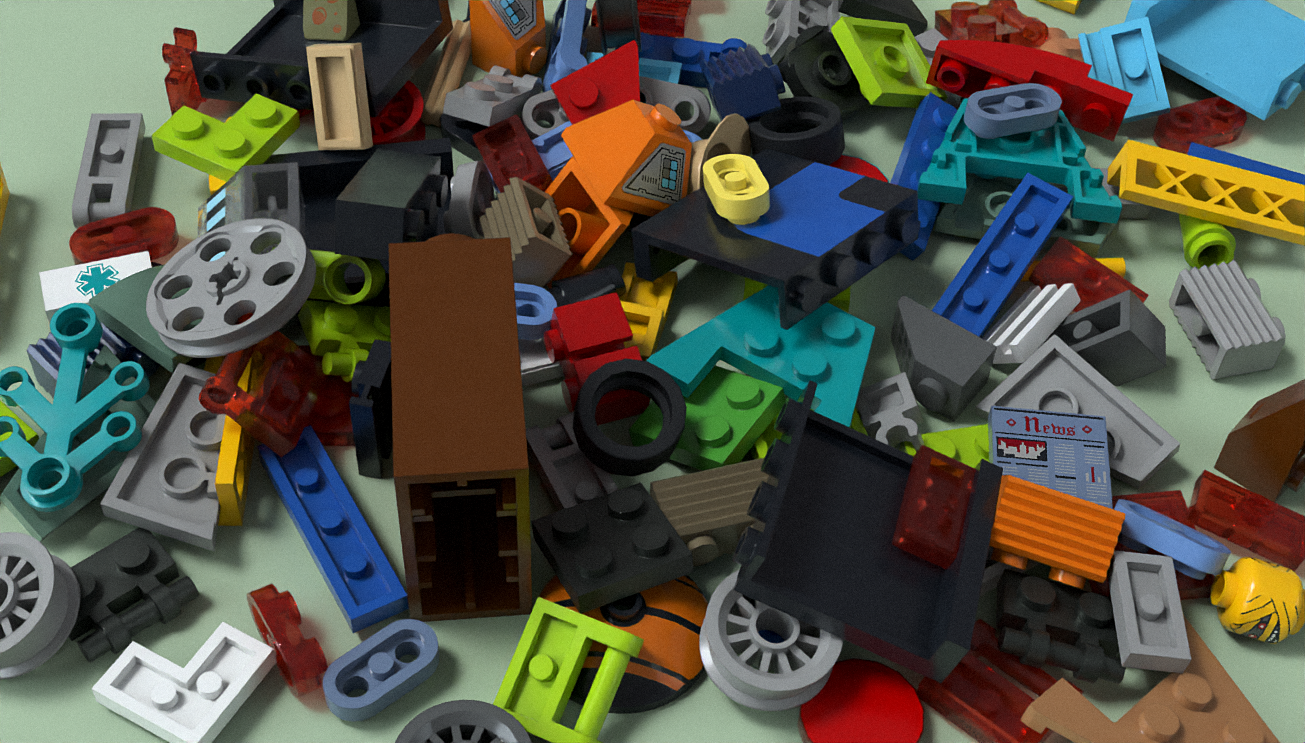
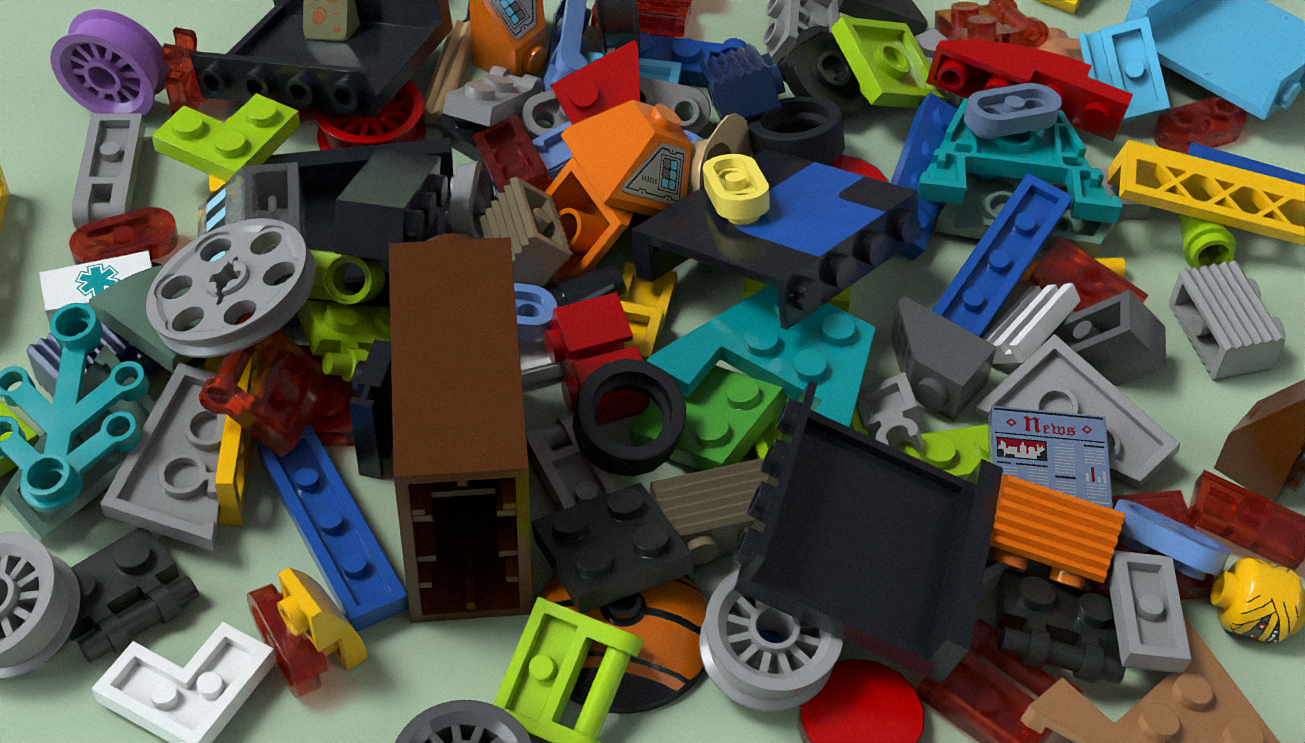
tan tile [306,43,373,150] -> none
sand blue plate [323,619,439,722] -> none
clear red plate [892,445,976,569] -> none
none -> medium lavender wheel [50,9,171,116]
none -> yellow slope [277,567,369,671]

